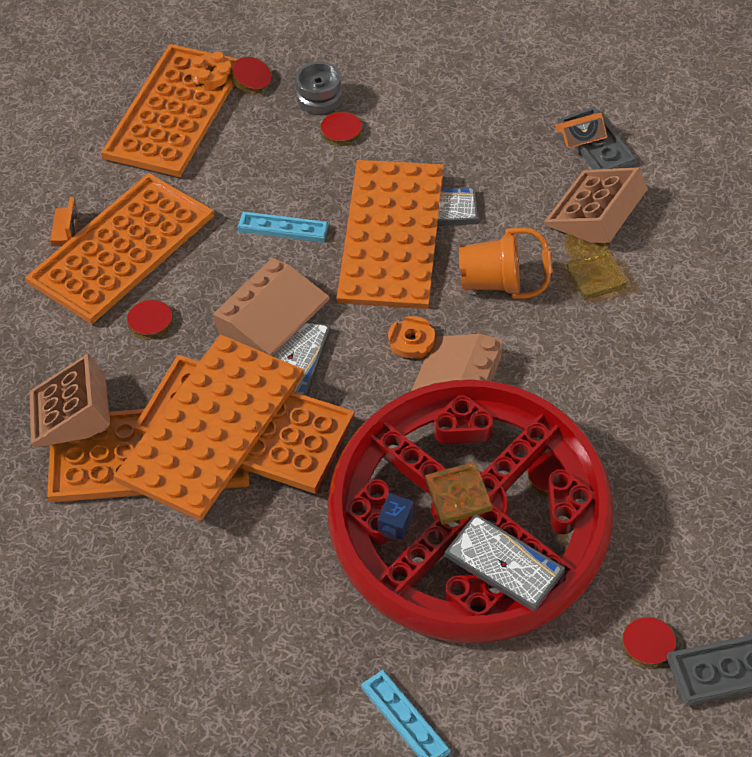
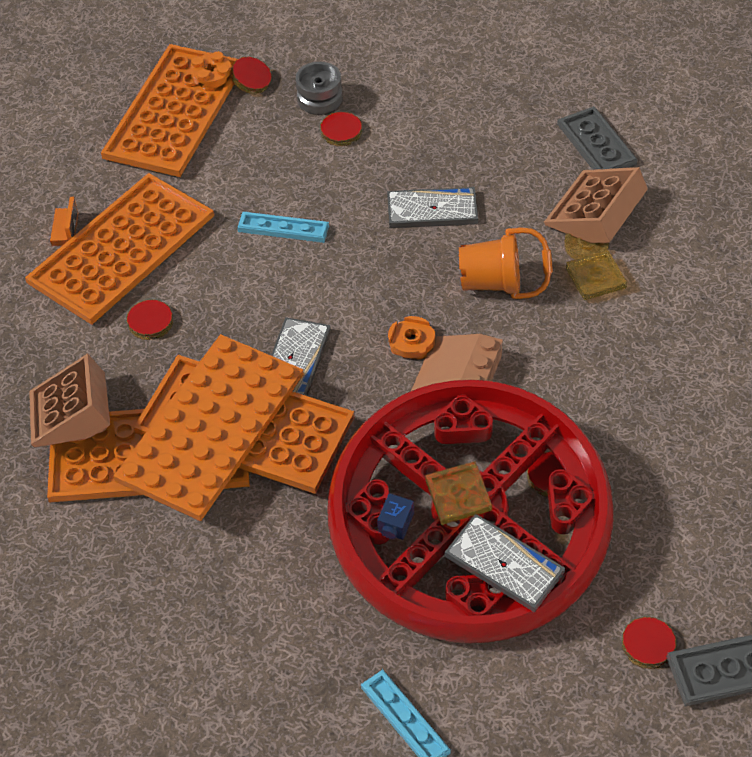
nougat slope [212,258,330,356] -> none
orange plate [337,160,444,309] -> none
panel [555,112,607,148] -> none

